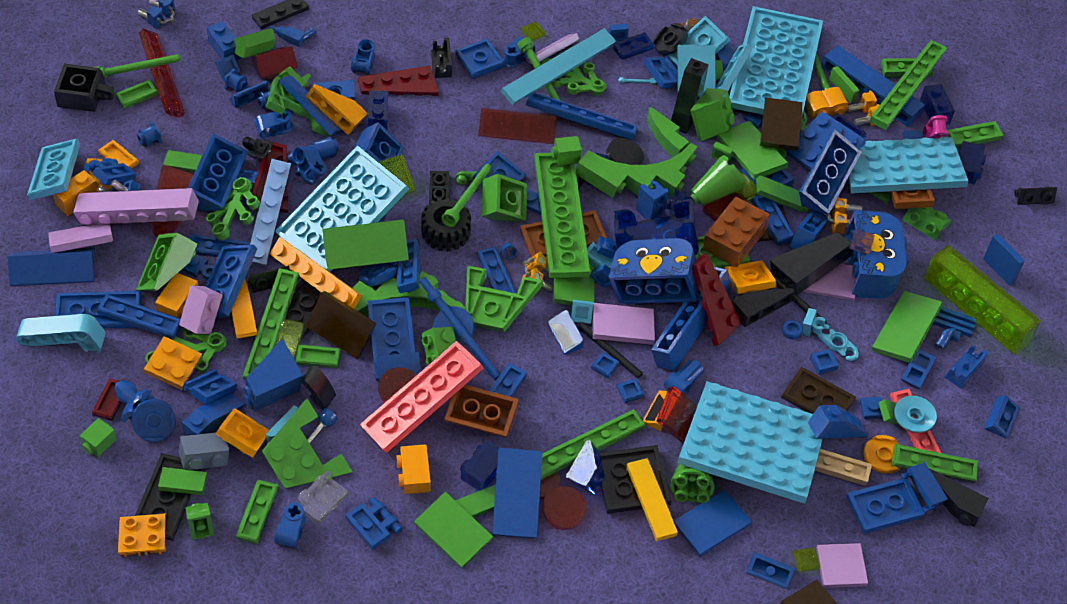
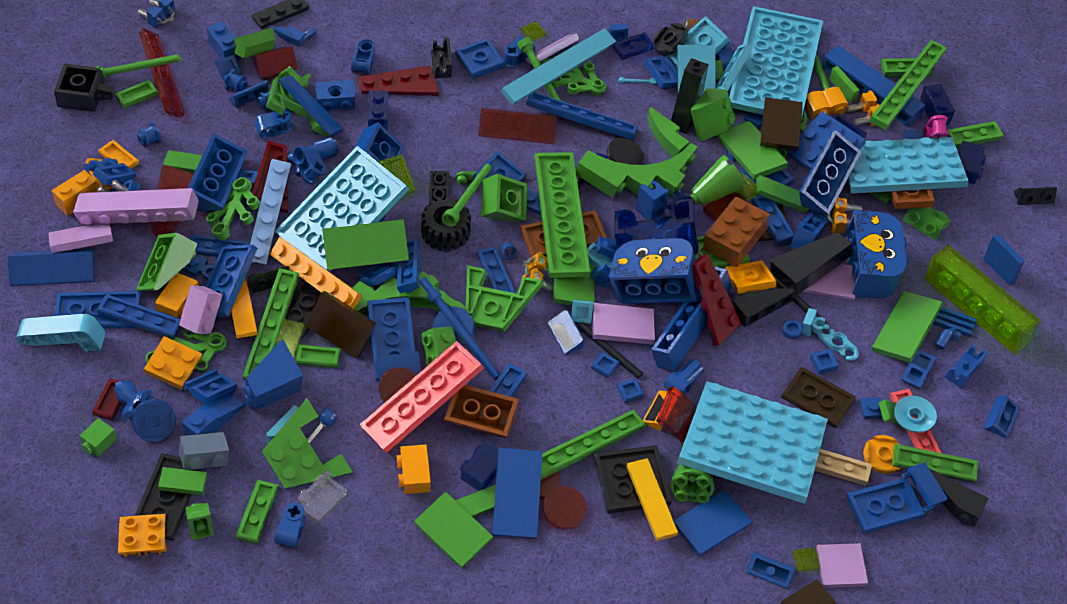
medium azure tile [27,138,80,200] -> none
light orange plate [216,408,269,458] -> none
black hinge [242,137,274,159] -> none
black slope [300,365,336,410] -> none
light orange slope [306,84,368,135] -> none
blue plate [345,497,403,550] -> none
bright green brick [551,136,582,166] -> none
clear blue slope [565,440,605,494] -> none
bright green tile [711,141,733,163] -> none
blue slope [808,405,868,438] -> none
clear purple tile [850,229,875,254] -> none

